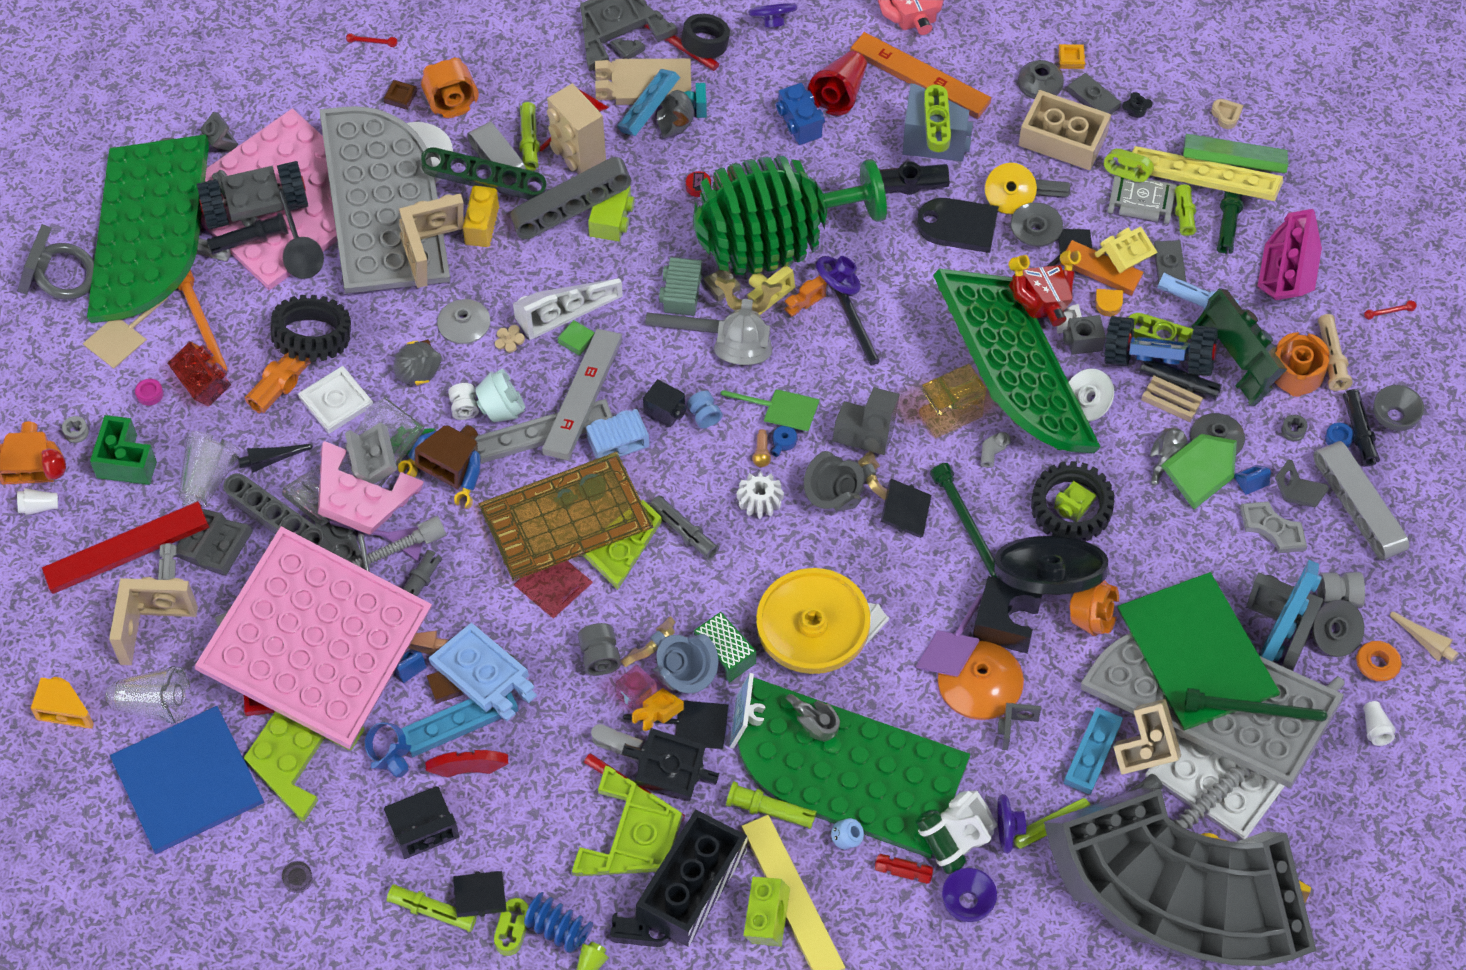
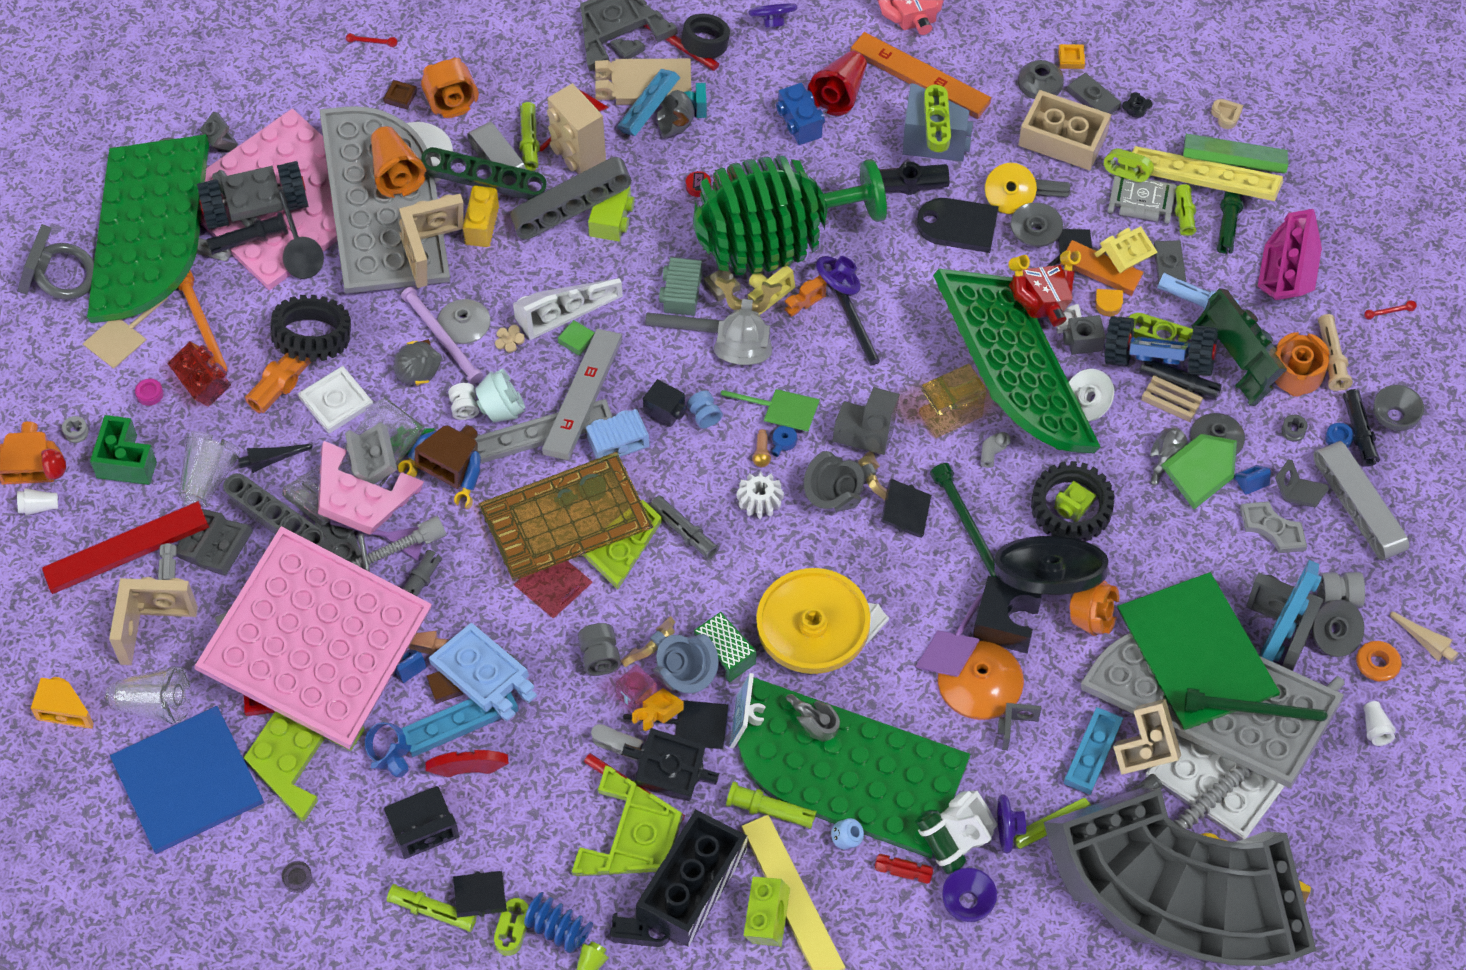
none -> orange cone [371,126,426,198]
none -> lavender bar [401,287,483,385]

